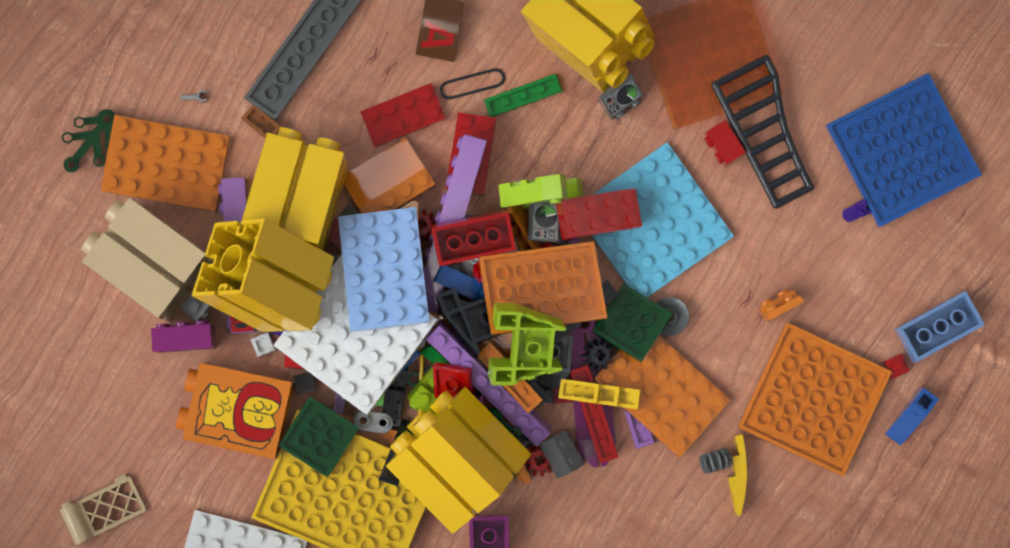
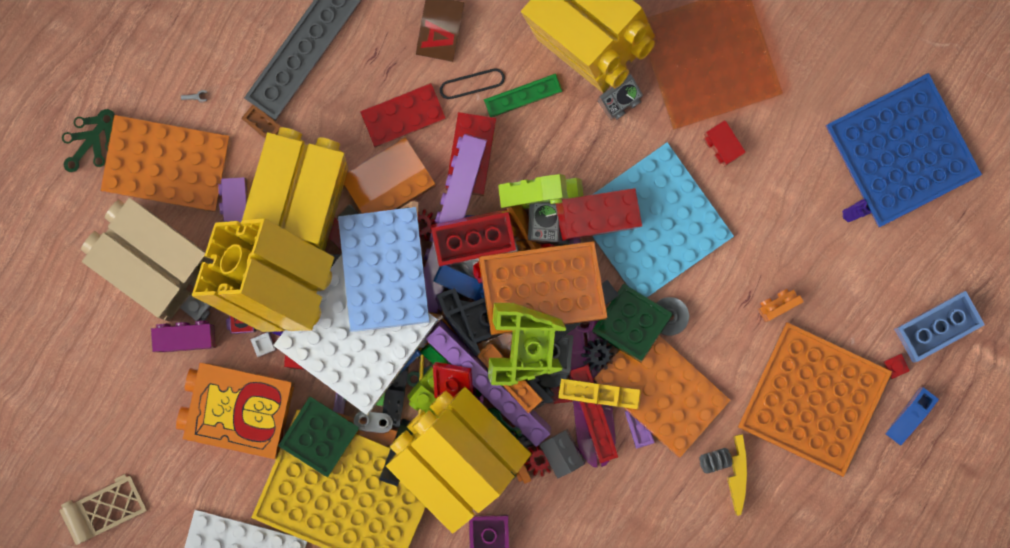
dark grey slope [293,372,317,395] -> none
black bar [711,55,814,209] -> none

